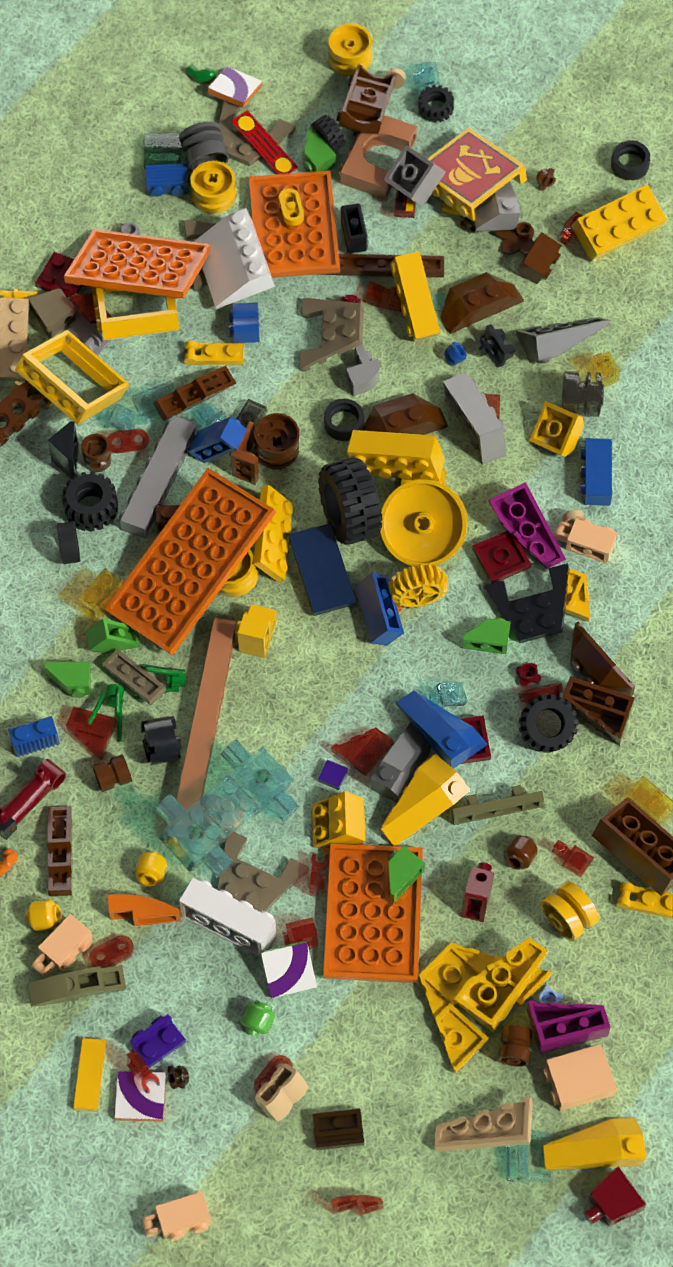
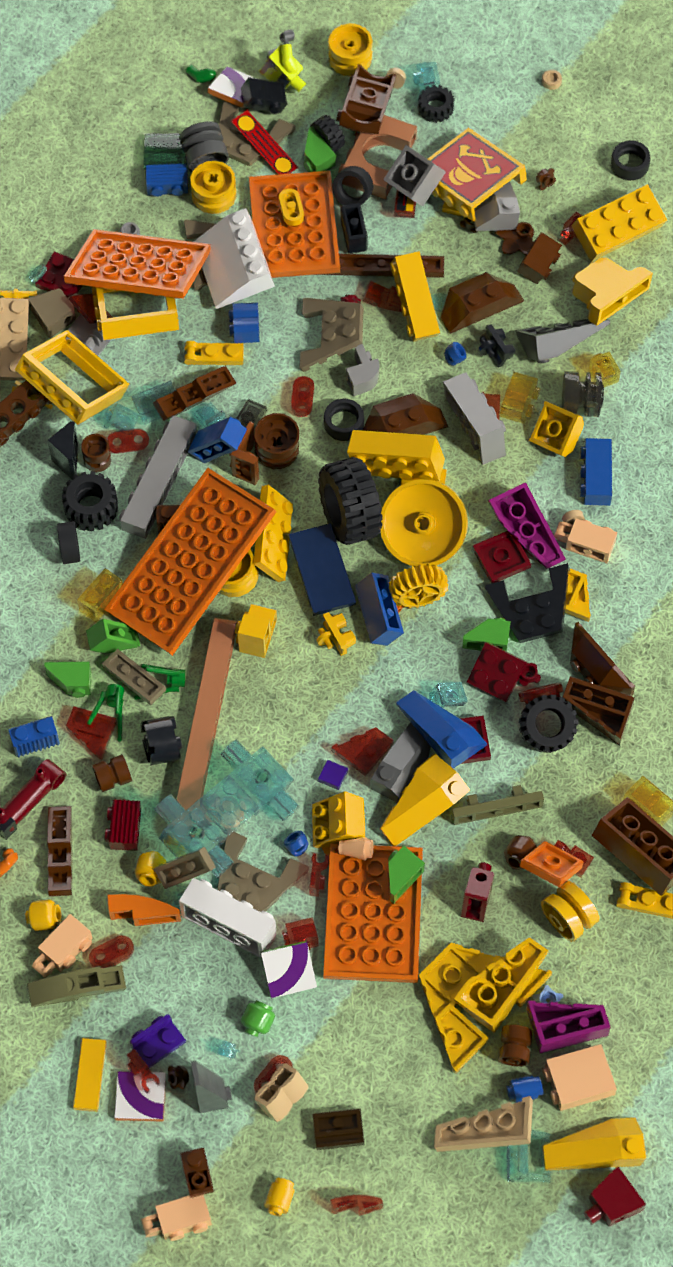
none -> clear light blue piece [29,264,47,283]
none -> dark red brick [105,799,142,851]
none -> dark tan plate [154,847,216,889]
none -> reddish brown slope [180,1147,214,1198]
none -> dark grey wedge [191,1060,232,1114]
none -> clear light blue plate [216,1041,241,1059]
none -> black brick [241,77,287,114]
none -> neon yellow torso [259,29,307,93]
none -> yellow brick [264,1178,295,1217]
none -> blue tile [284,831,308,857]
none -> clear red plate [291,376,314,417]
none -> yellow hips [316,612,356,656]
none -> black tyre [332,166,374,205]
none -> light nougat cone [338,837,374,860]
none -> dark red plate [467,642,527,702]
none -> clear yellow brick [500,372,540,424]
none -> blue brick [506,1075,543,1103]
none -> orange tile [520,841,584,887]
none -> tan tile [542,70,562,90]
none -> yellow brick [572,257,653,326]

